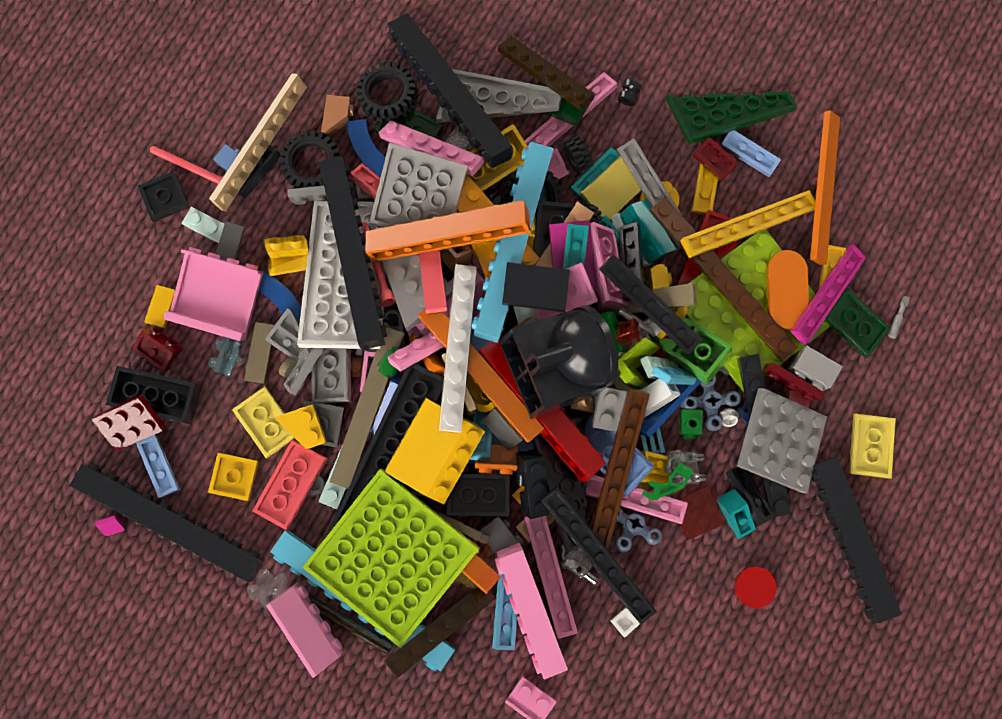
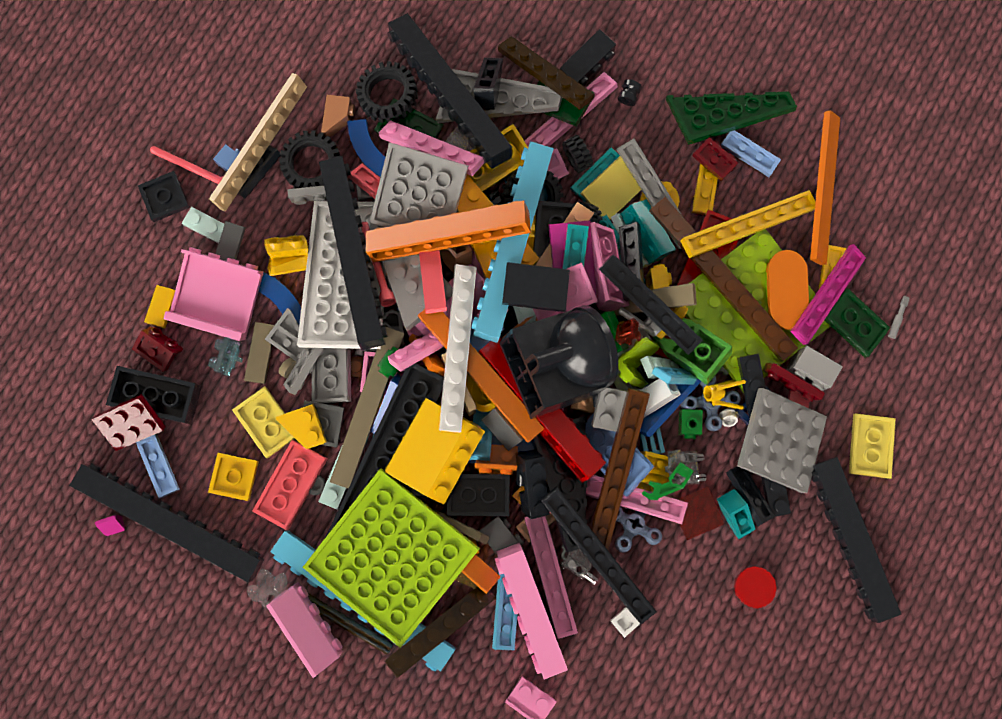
none -> black slope [474,58,503,111]
none -> black brick [560,29,616,86]
none -> yellow plant [703,380,746,410]

